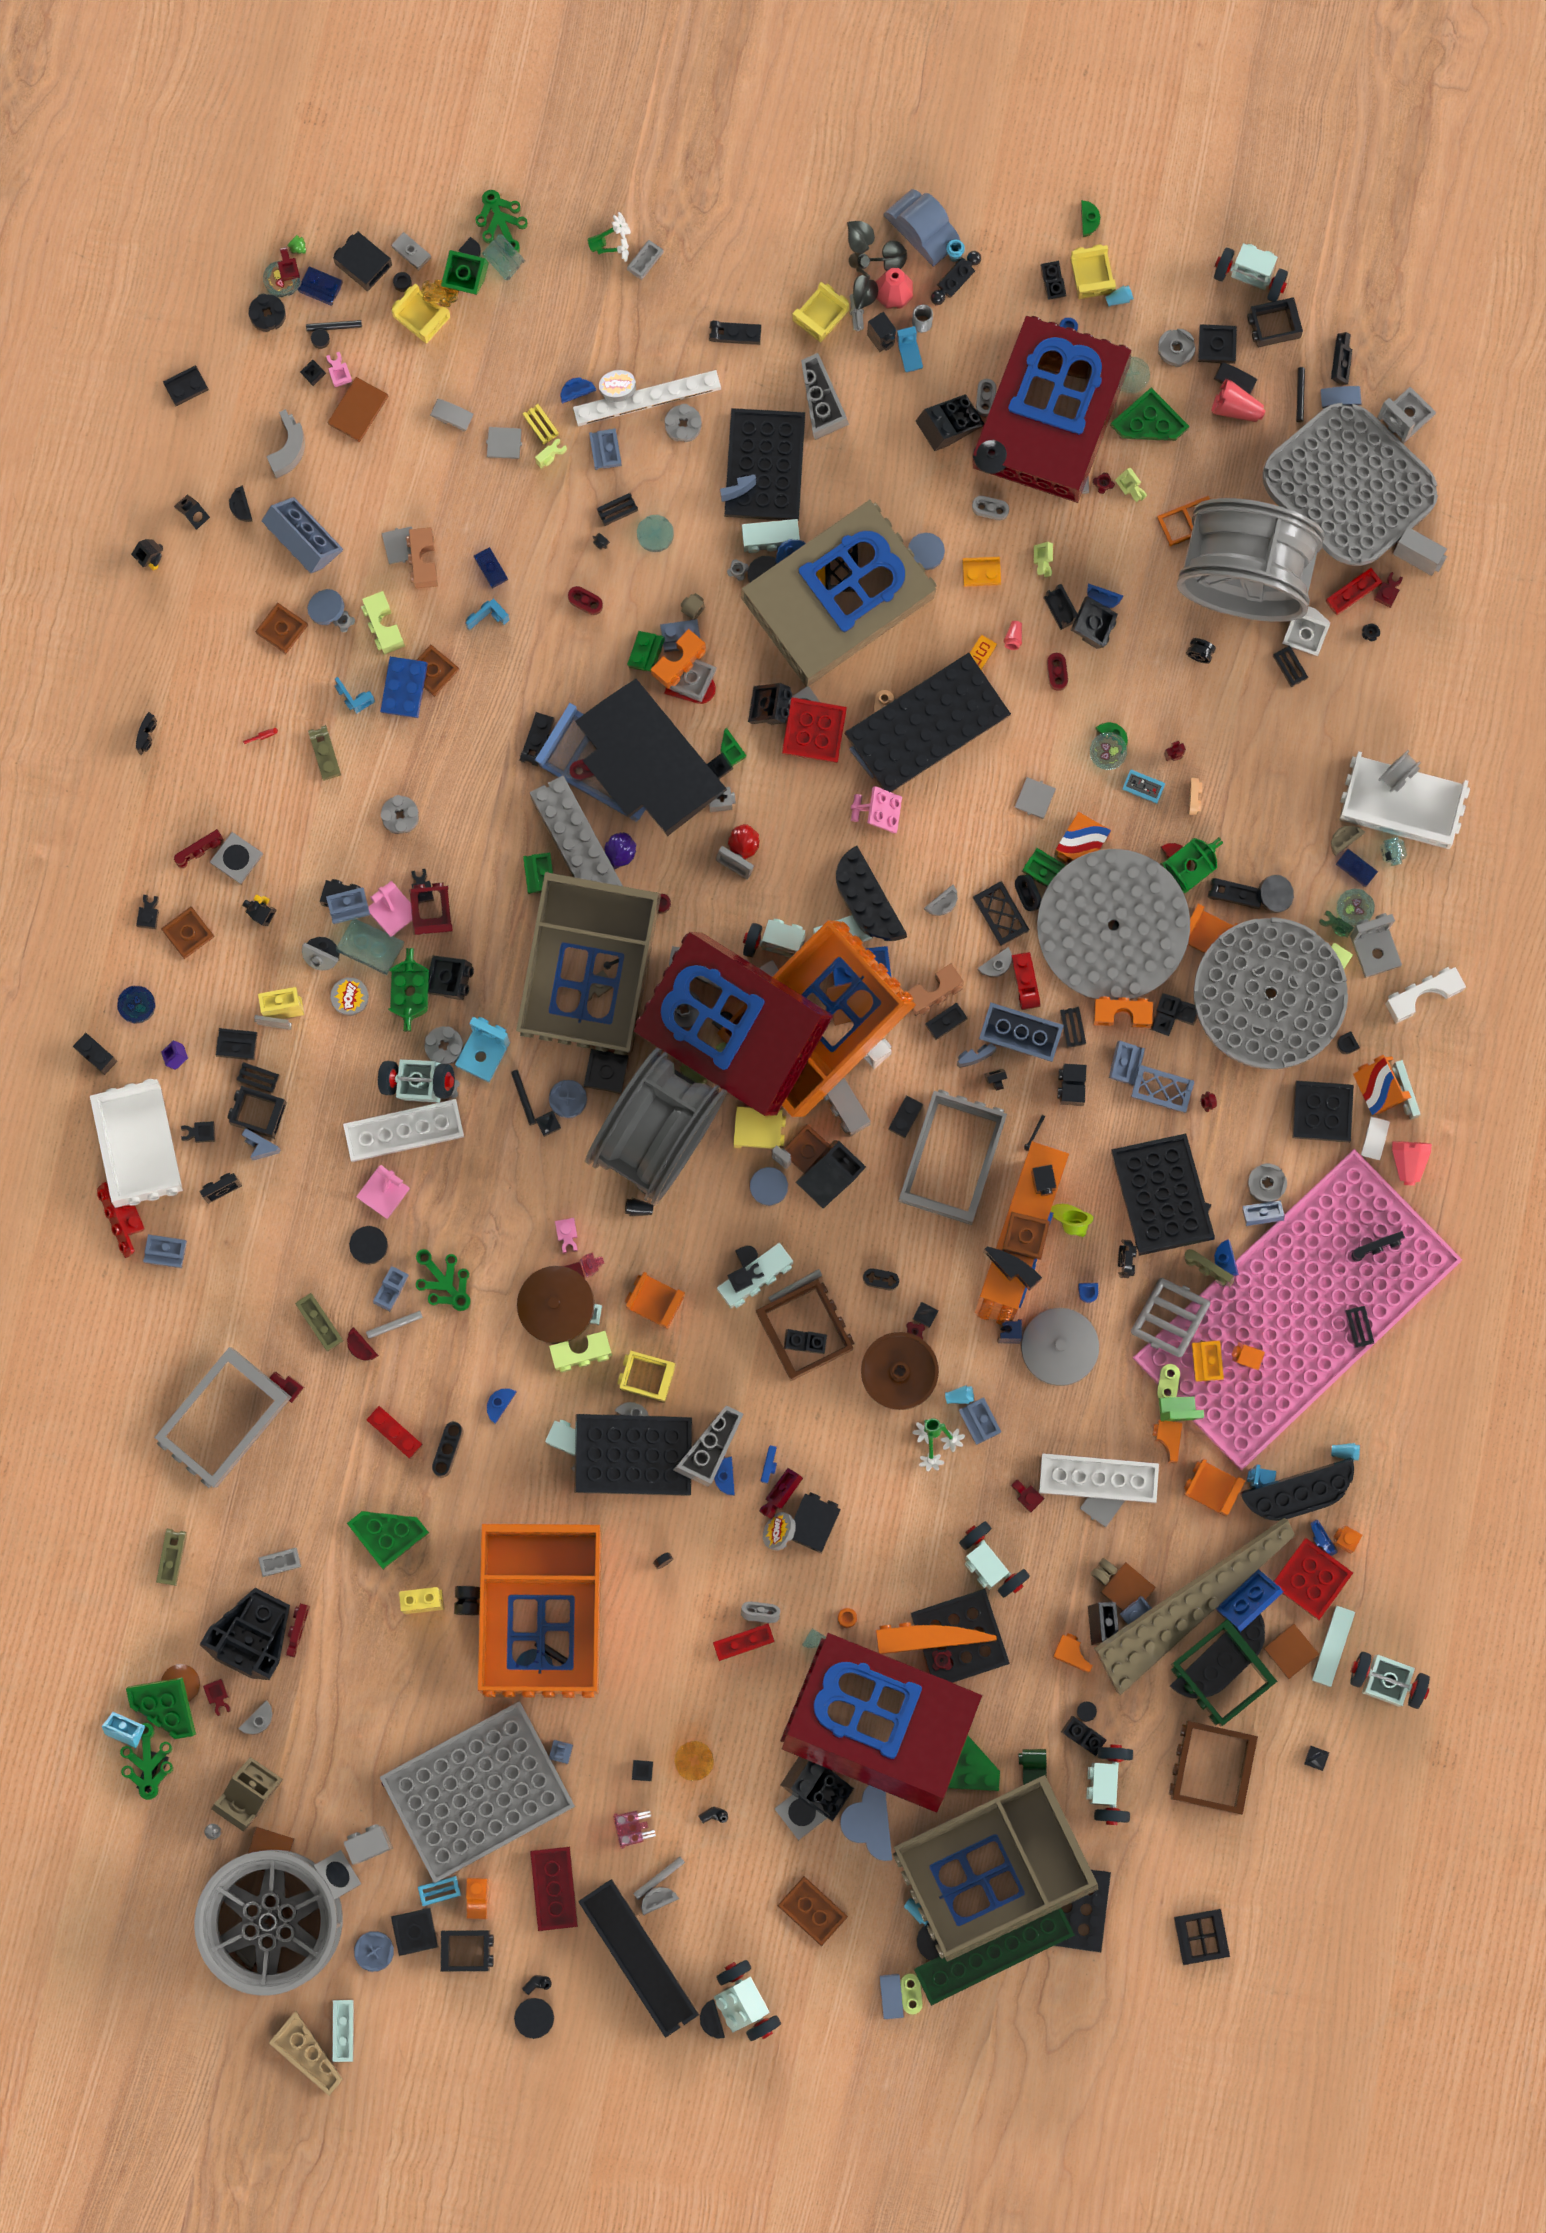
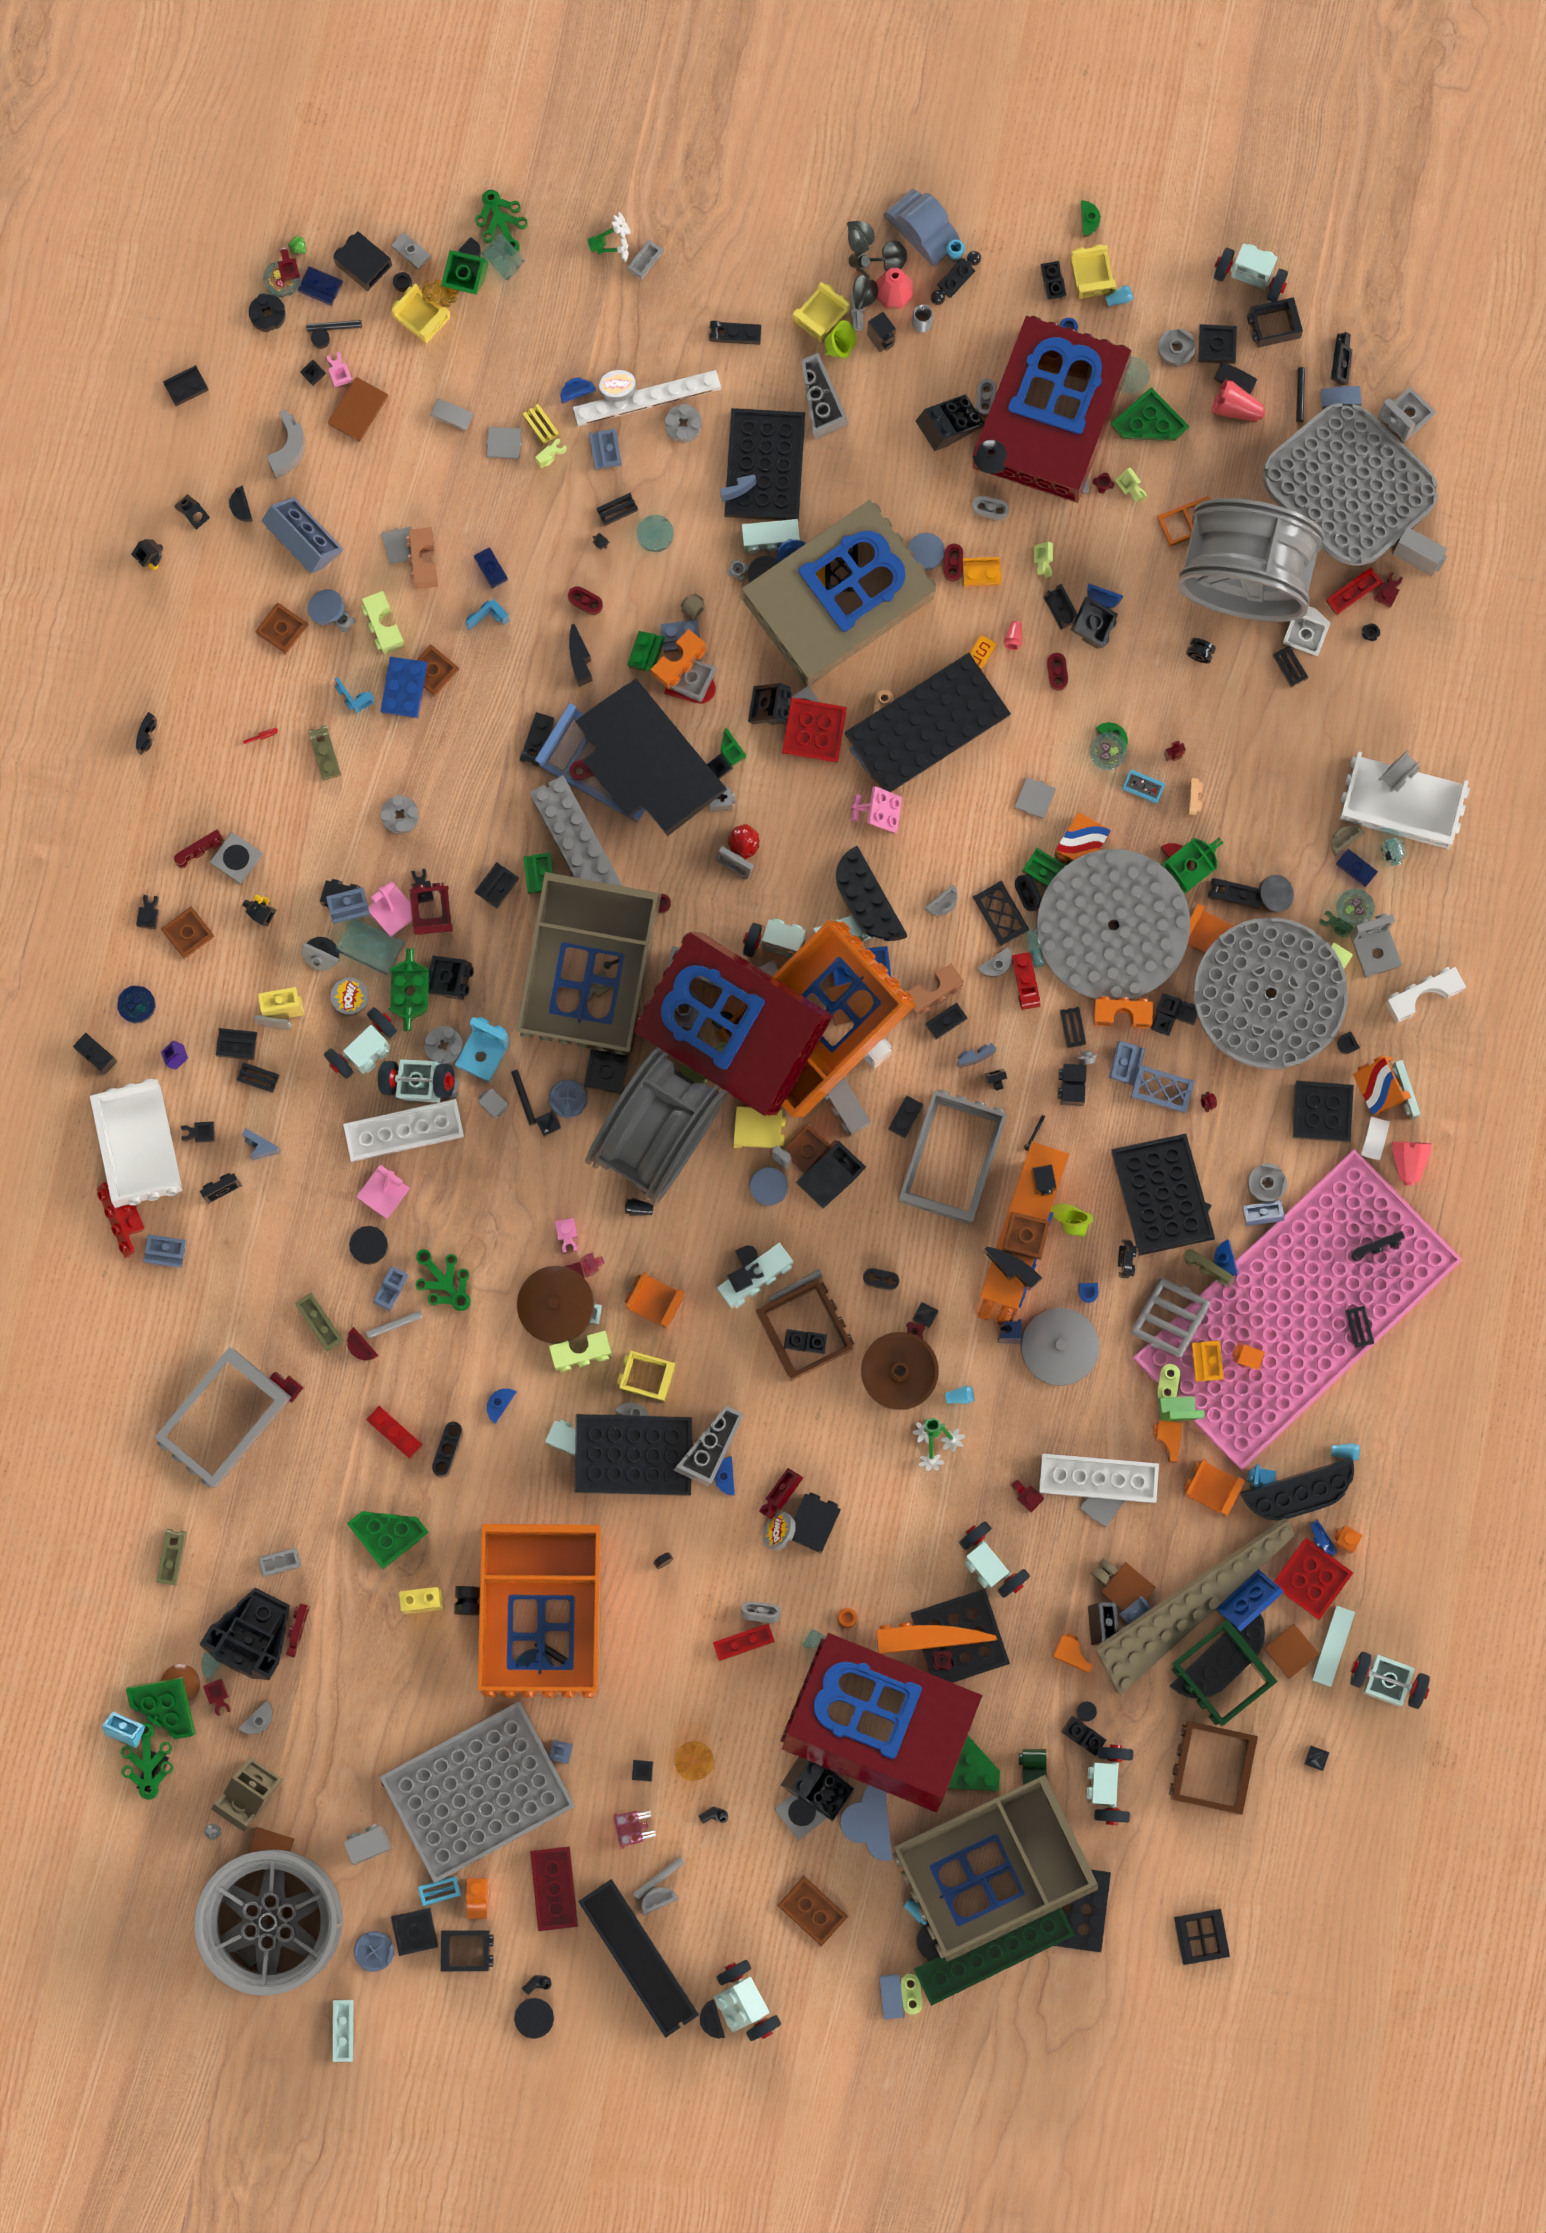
black window [227,1086,287,1139] -> none
tan wing [269,2011,343,2096] -> none
light grey tile [312,1850,361,1900] -> none
dark purple hair [604,832,636,869] -> none
blue plate [761,1445,777,1484] -> none
dark azure bracket [896,326,923,372] -> none
sand blue plate [958,1397,1001,1445] -> none
sand blue slope [979,1002,1064,1062] -> none
none -> clear light blue tile [201,1652,222,1680]
none -> brick [324,1007,397,1079]
none -> black plate [474,862,519,909]
none -> light grey brick [478,1088,509,1120]
none -> black slope [569,624,593,687]
none -> lime piece [824,320,856,358]
none -> dark red plate [943,544,963,582]
none -> clear light blue axle [1026,929,1045,968]
none -> light grey plate [1077,1051,1097,1065]

